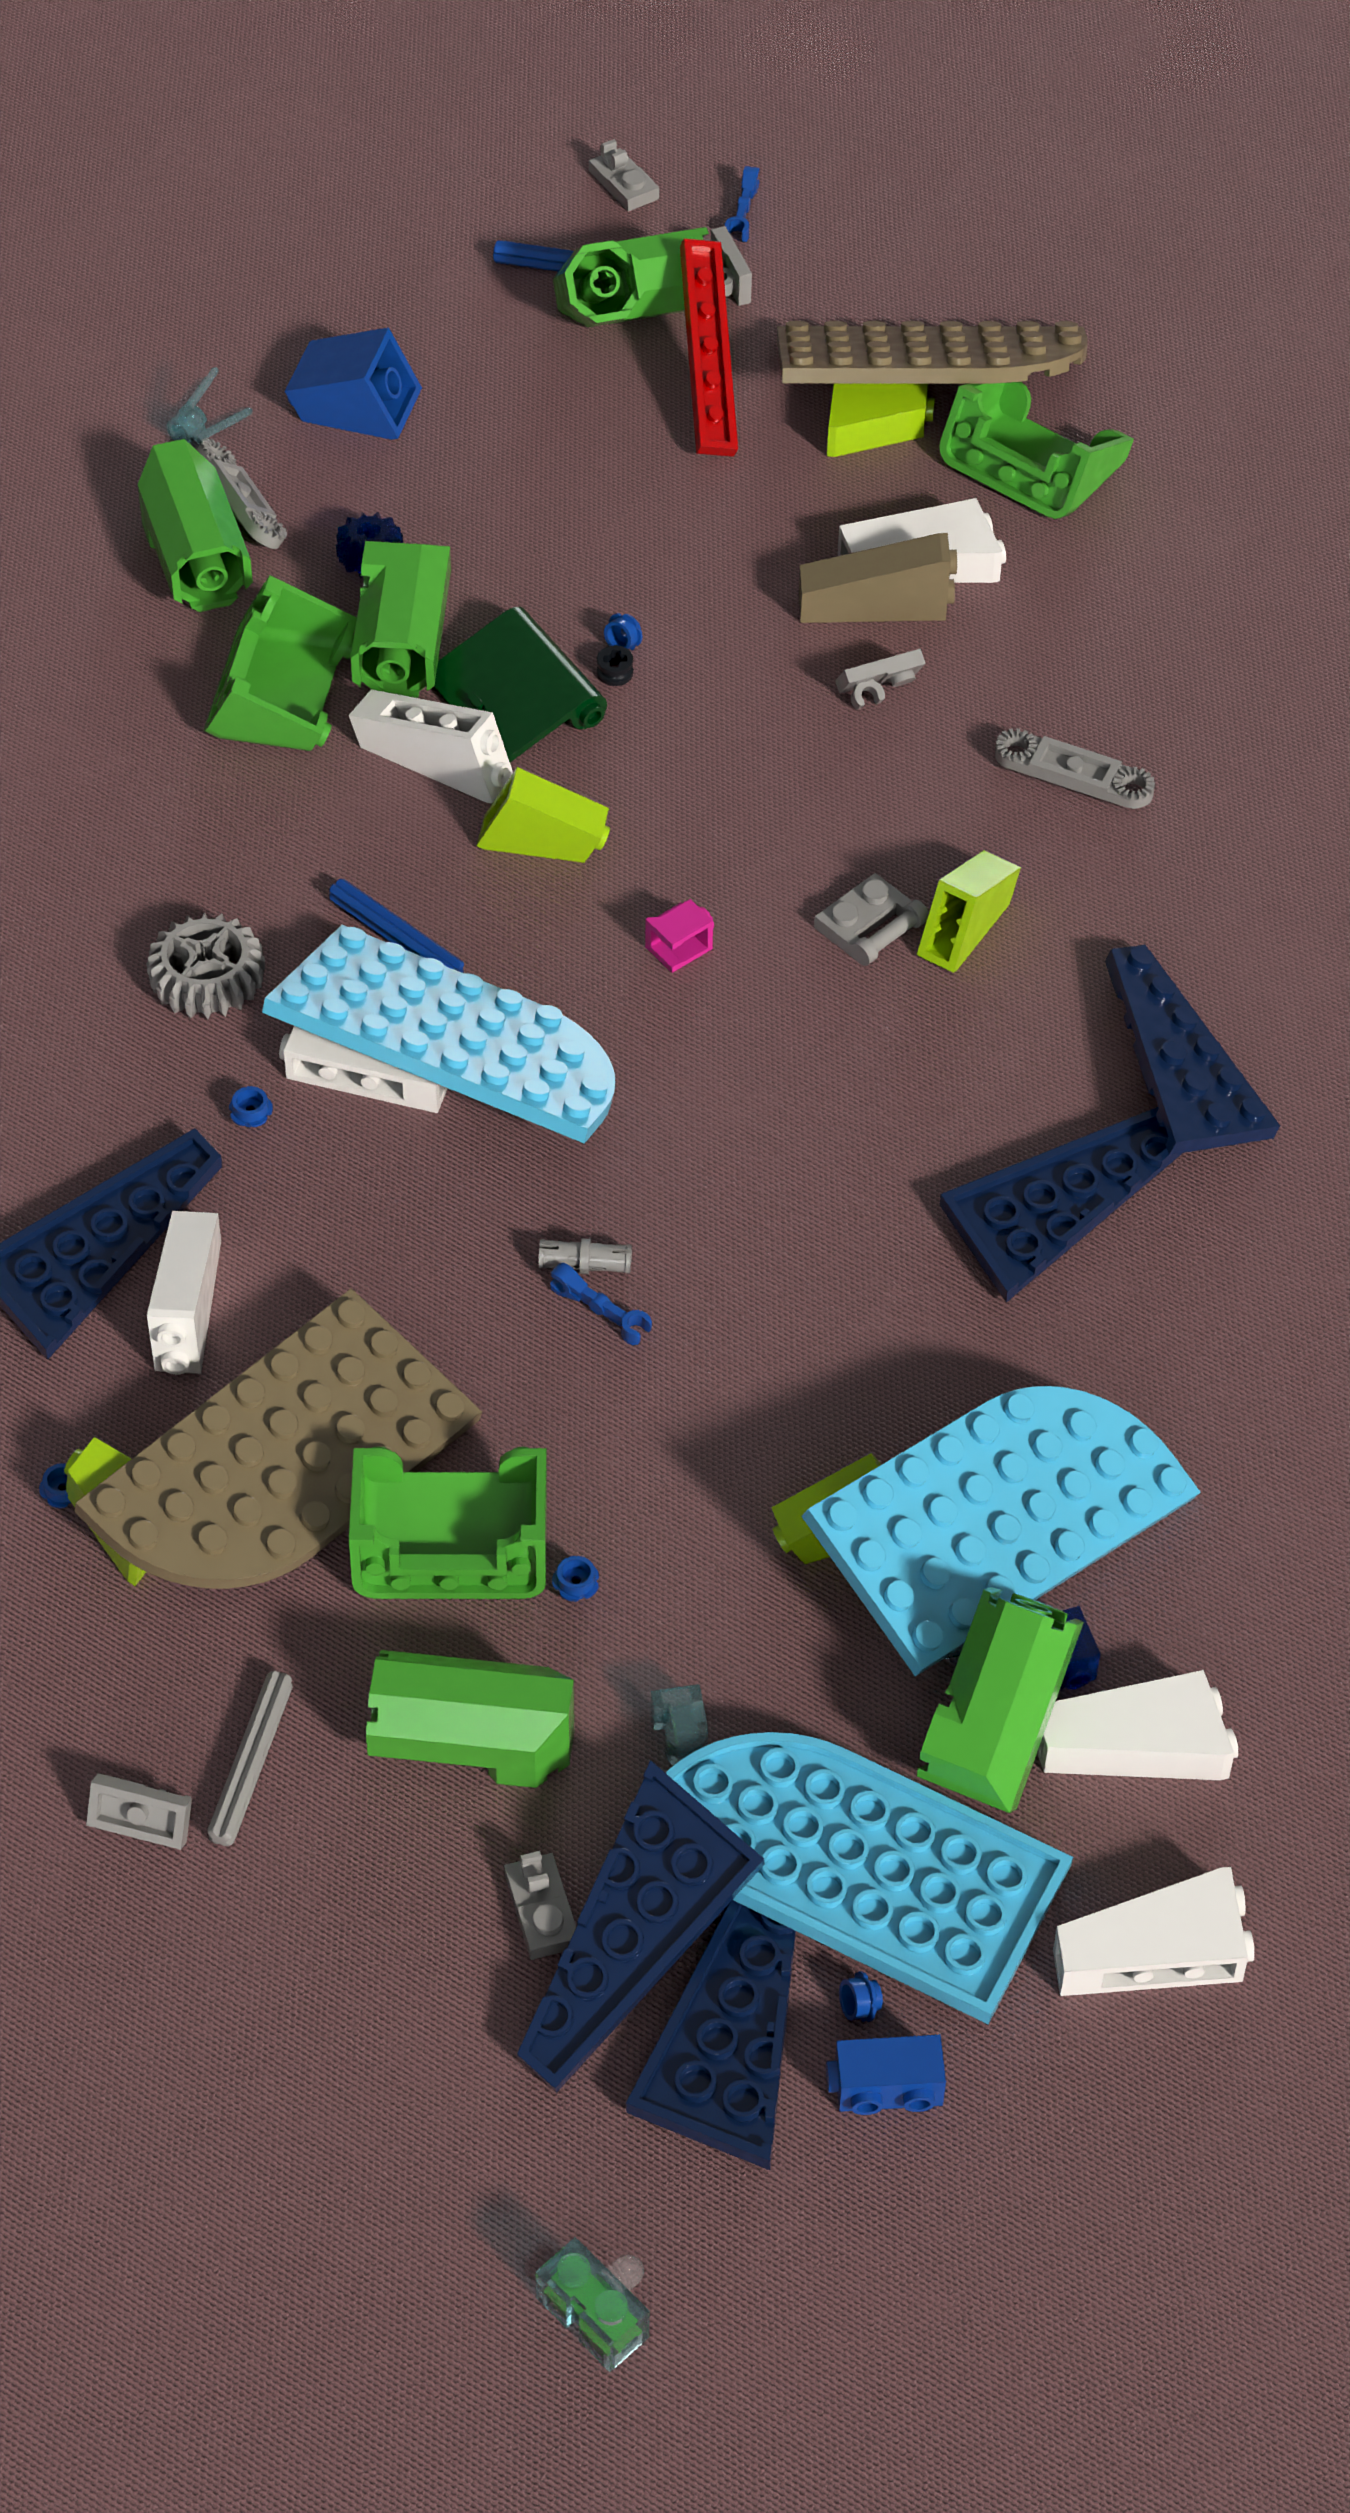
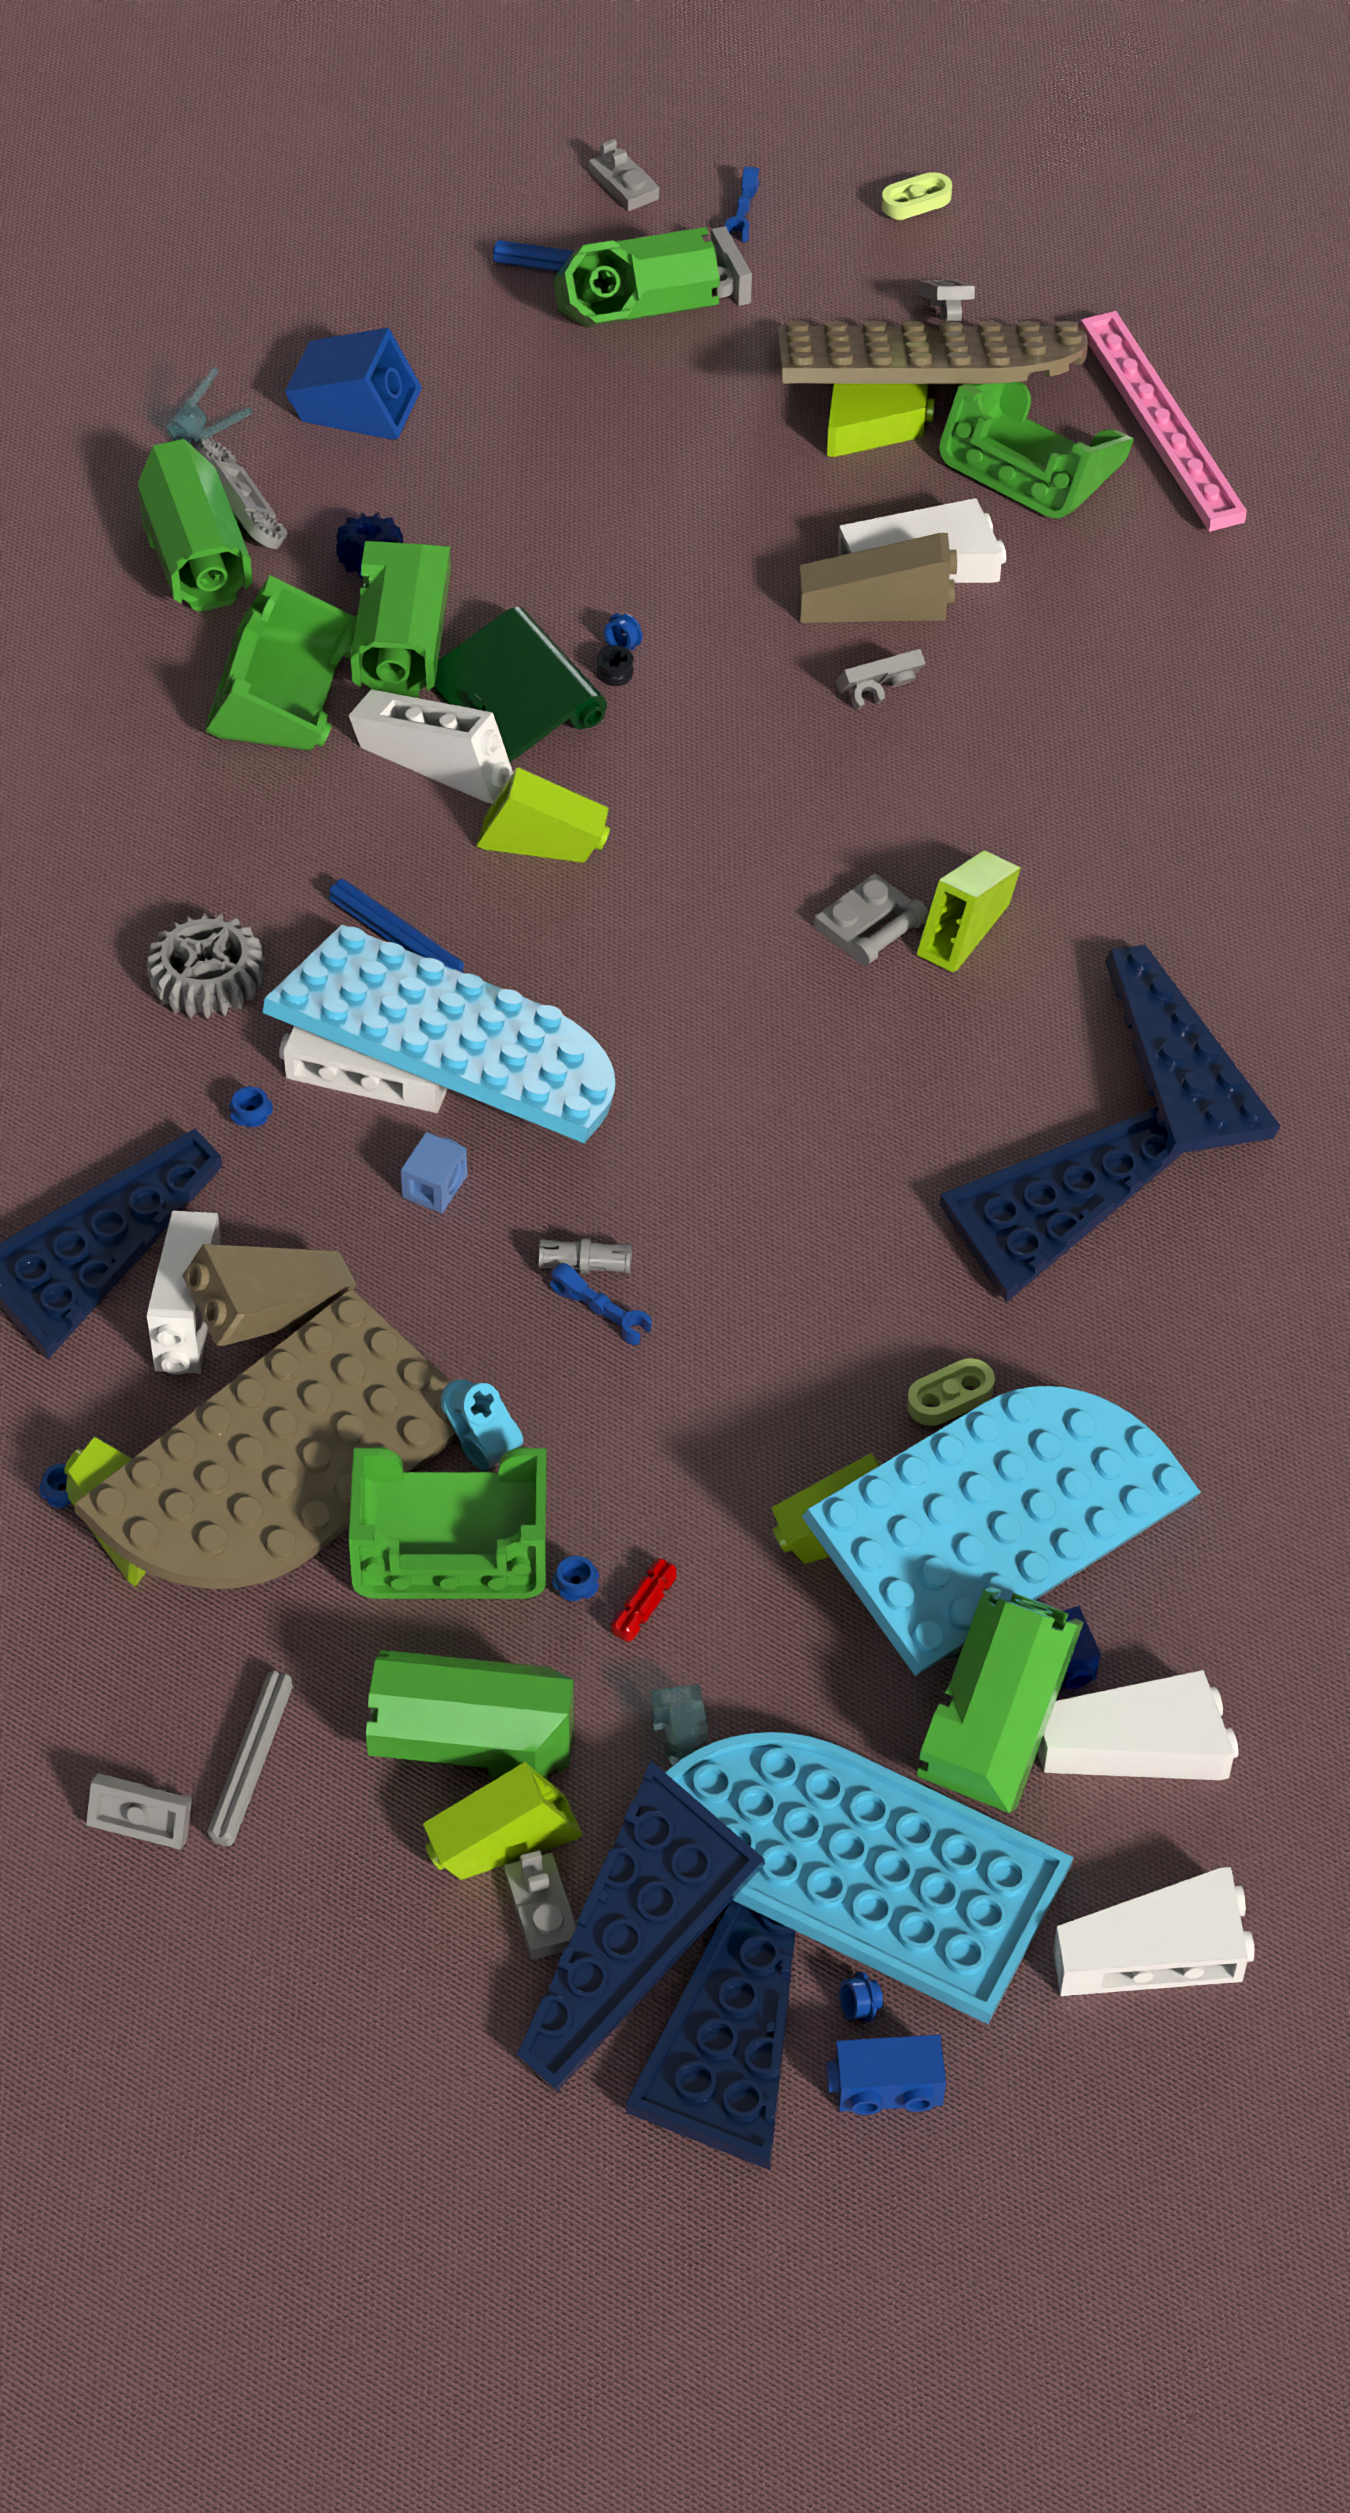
clear light blue piece [535,2237,650,2372] -> none
dark pink window [645,899,714,973] -> none
red plate [680,238,738,457] -> none
light grey plate [995,728,1155,809] -> none
none -> dark tan slope [182,1244,357,1346]
none -> medium blue brick [401,1132,468,1213]
none -> lime slope [423,1762,583,1880]
none -> medium azure piece [441,1379,524,1472]
none -> red axle [611,1558,677,1642]
none -> yellowish green plate [882,172,952,220]
none -> yellowish green plate [907,1358,995,1426]
none -> light grey plate [919,279,975,321]
none -> bright pink plate [1080,311,1247,532]

